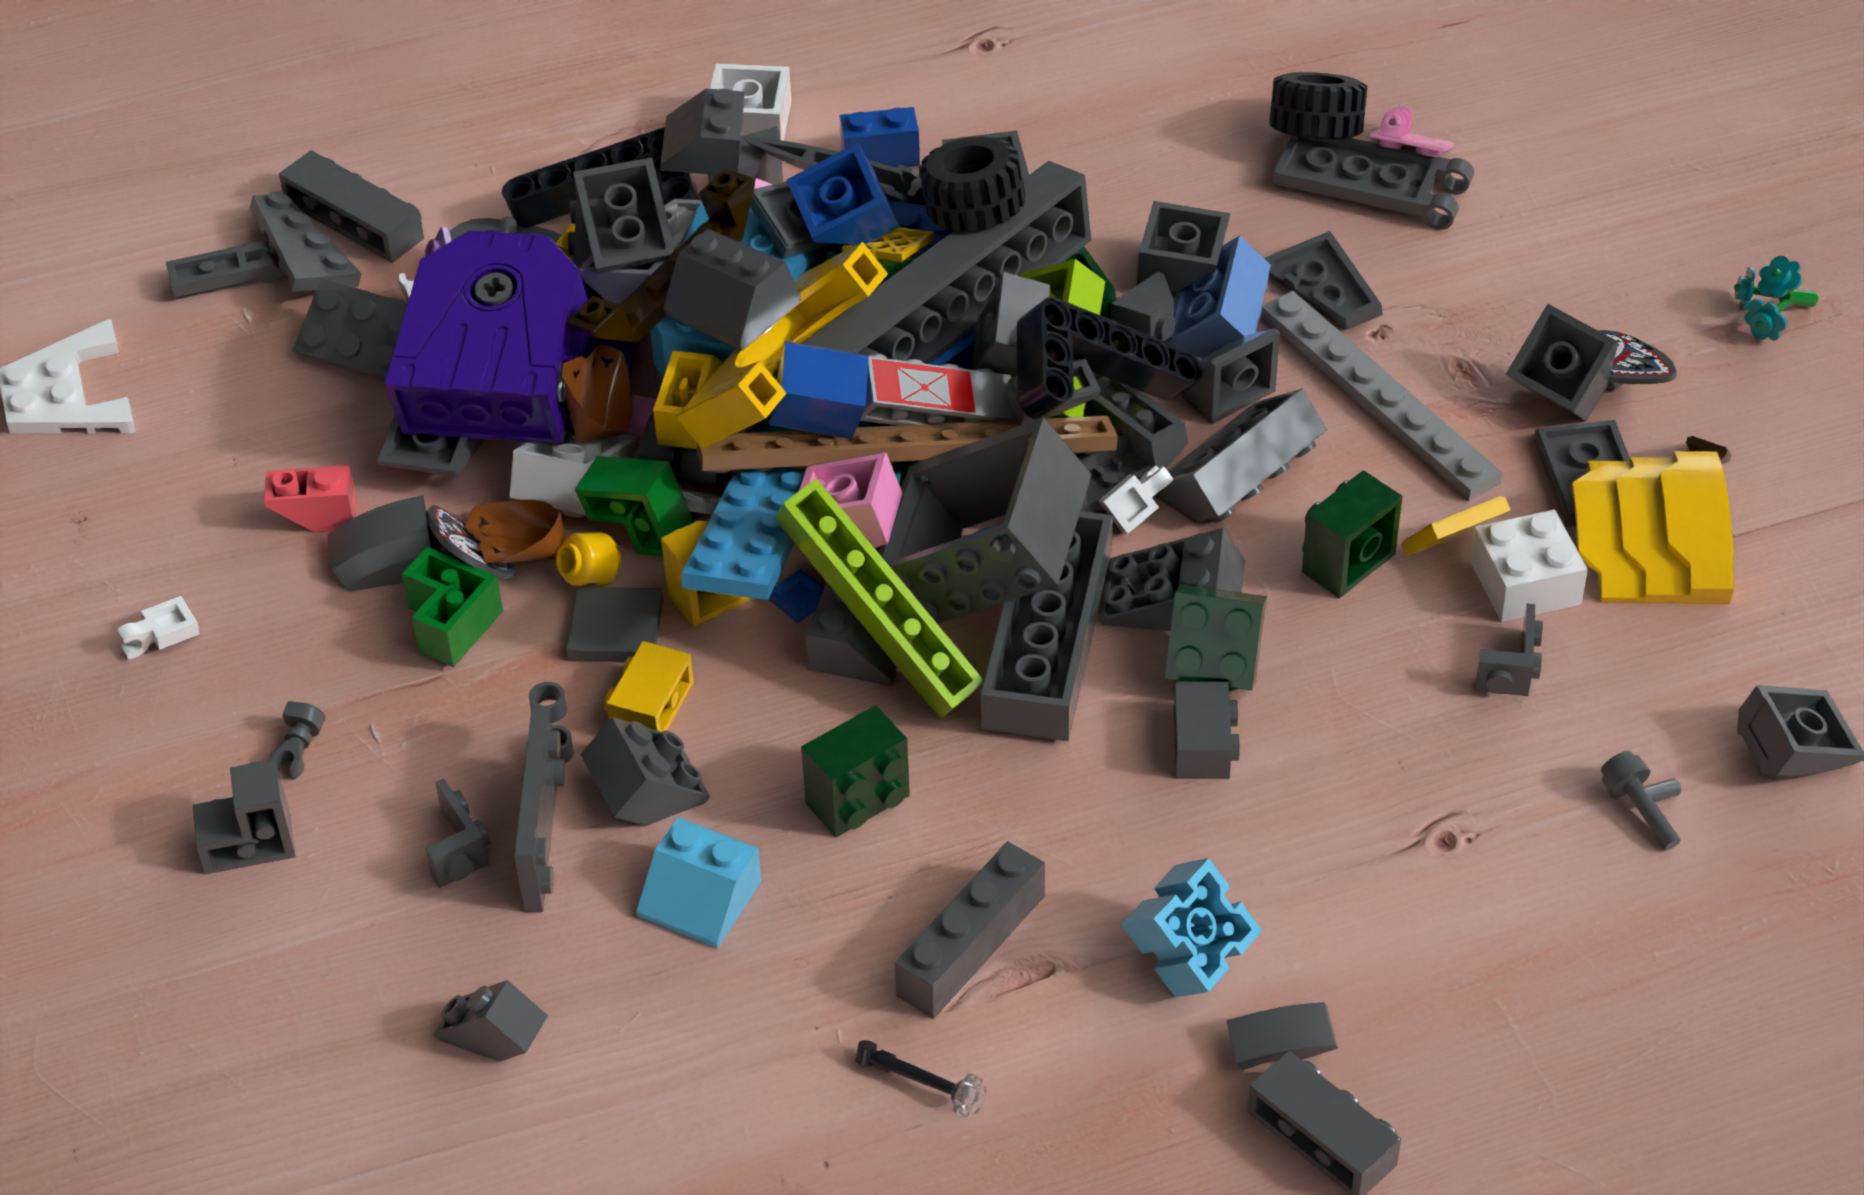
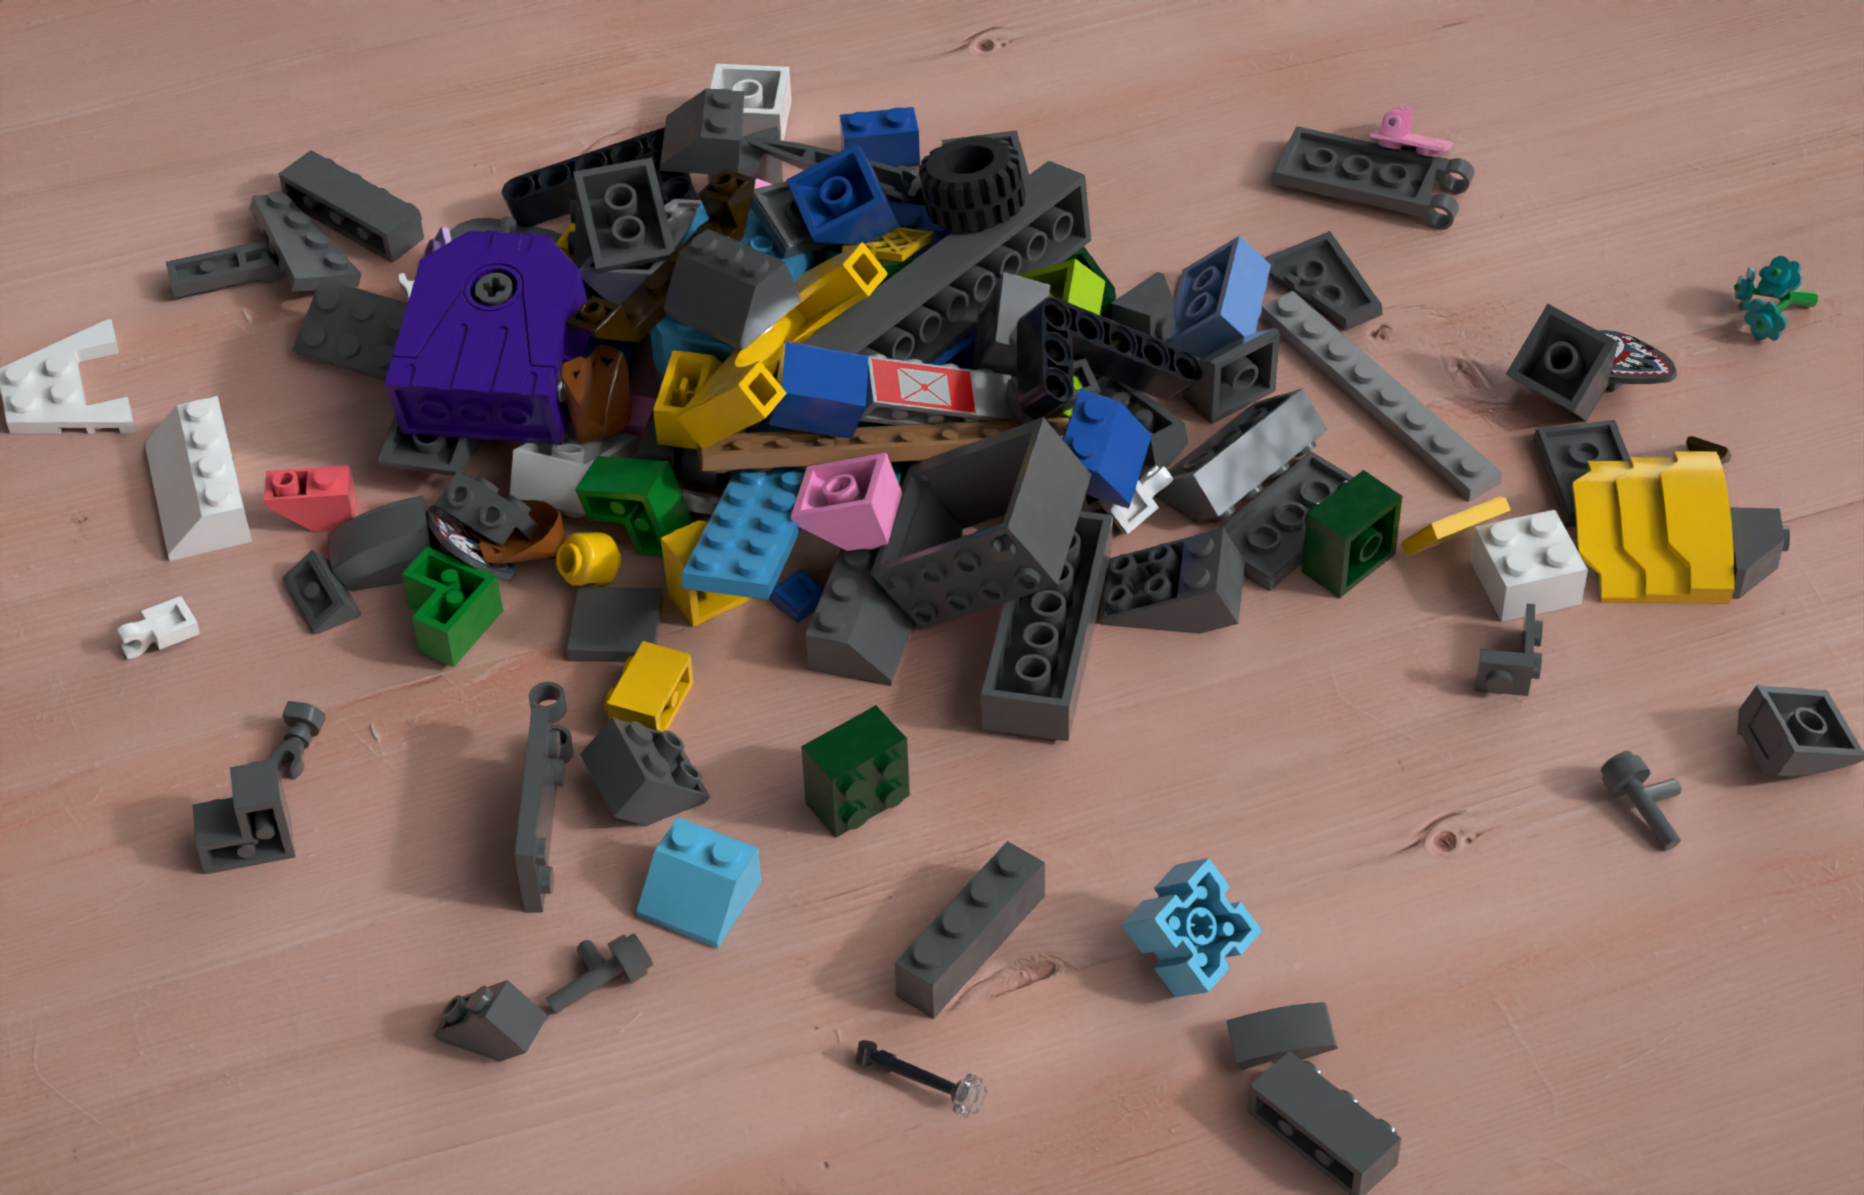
dark grey bracket [426,779,490,888] -> none
lime brick [774,478,984,719] -> none
dark grey slope [1136,201,1230,293] -> none
dark green brick [1164,584,1267,691] -> none
dark grey brick [1174,682,1240,779] -> none
black tyre [1269,72,1368,140] -> none
none -> white slope [145,396,252,561]
none -> dark grey slope [282,550,361,634]
none -> dark grey bracket [436,470,539,546]
none -> dark grey piece [546,933,653,1014]
none -> blue slope [1062,388,1152,509]
none -> dark grey tile [1218,451,1353,591]
none -> dark grey slope [1730,507,1790,599]

